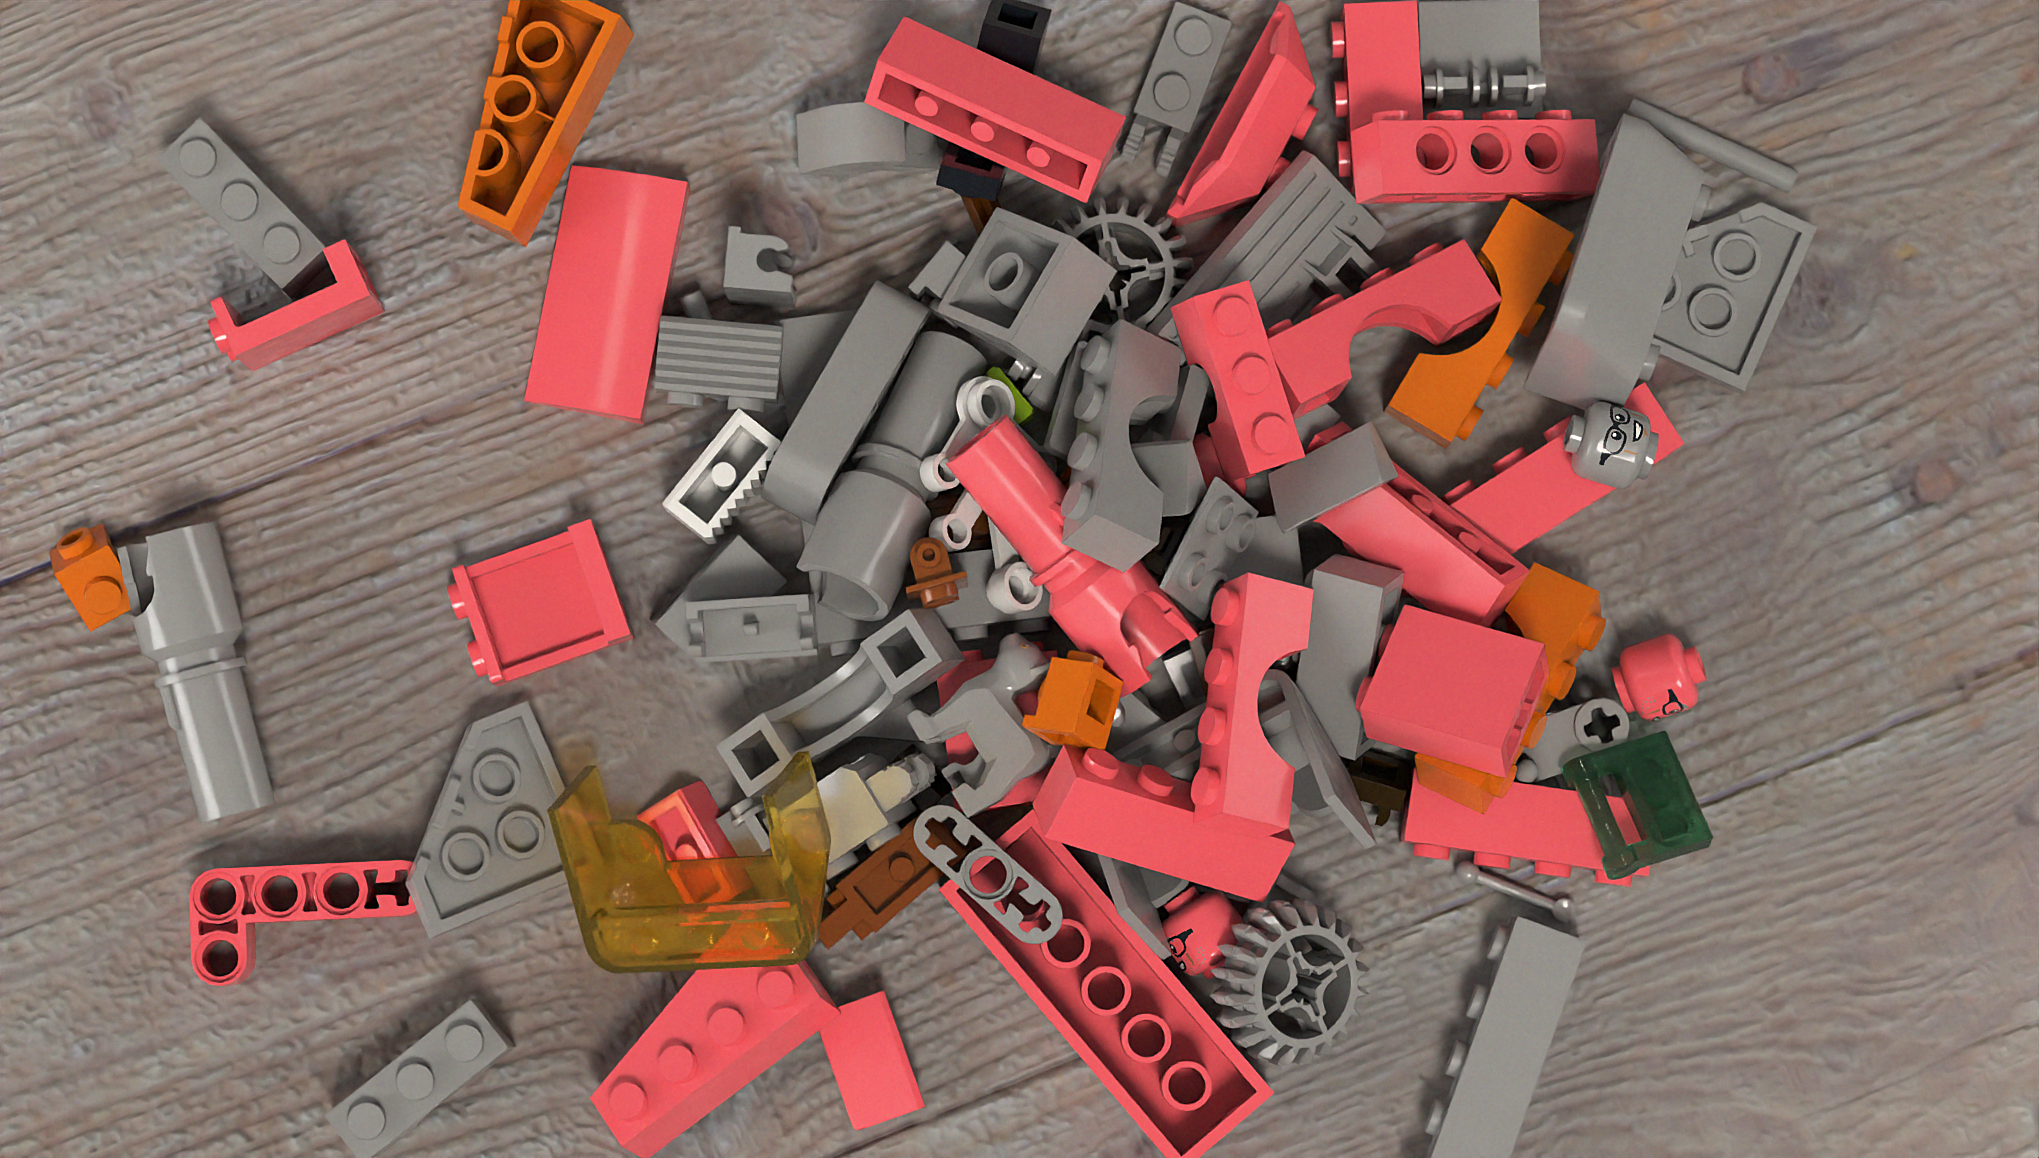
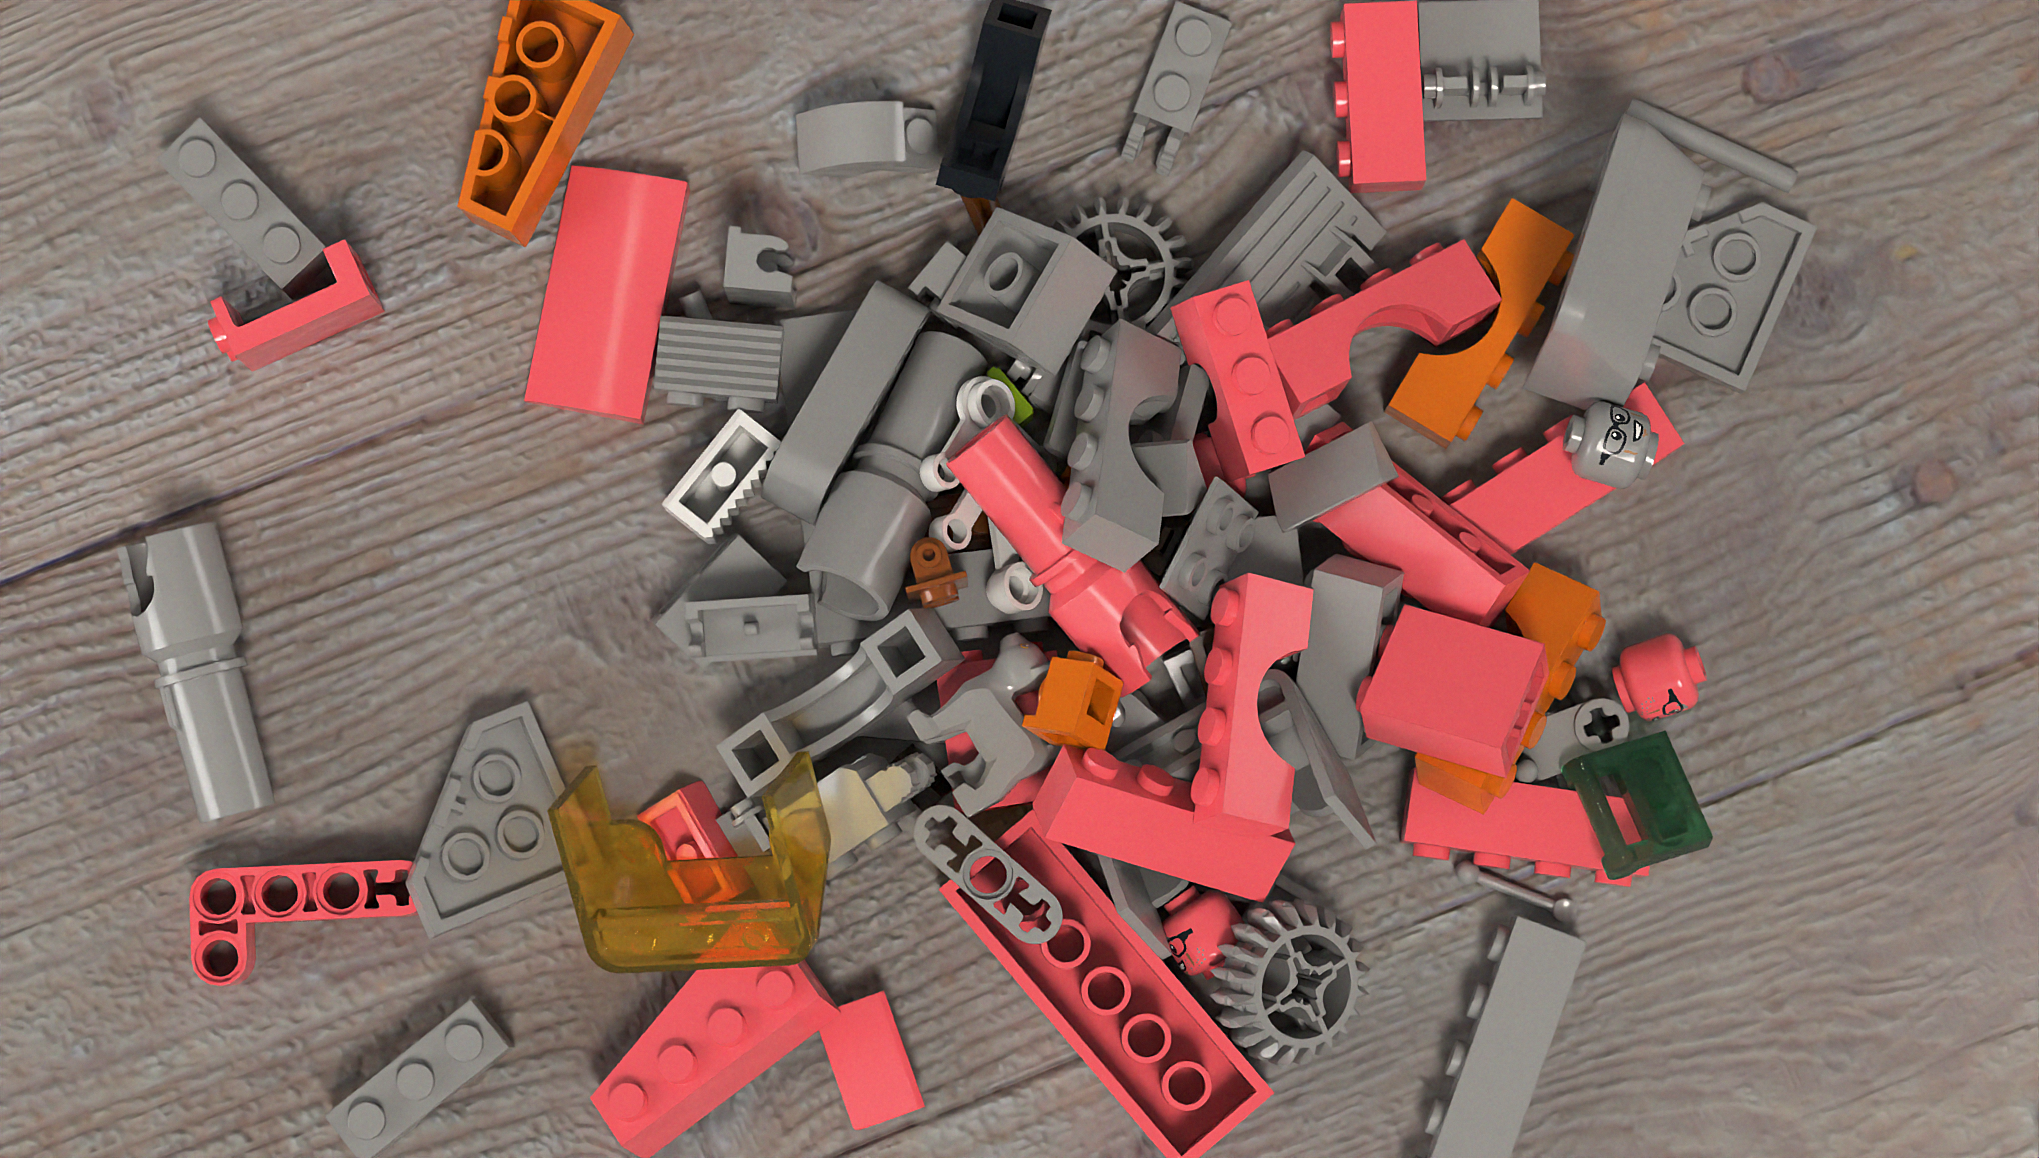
orange bracket [49,524,131,632] -> none
coral panel [447,519,635,687] -> none
dark orange hinge [812,813,968,950] -> none
coral brick [864,16,1126,203] -> none
coral wedge [1166,1,1319,228] -> none
dark brown tile [1346,751,1411,826] -> none
coral brick [1350,110,1600,204] -> none

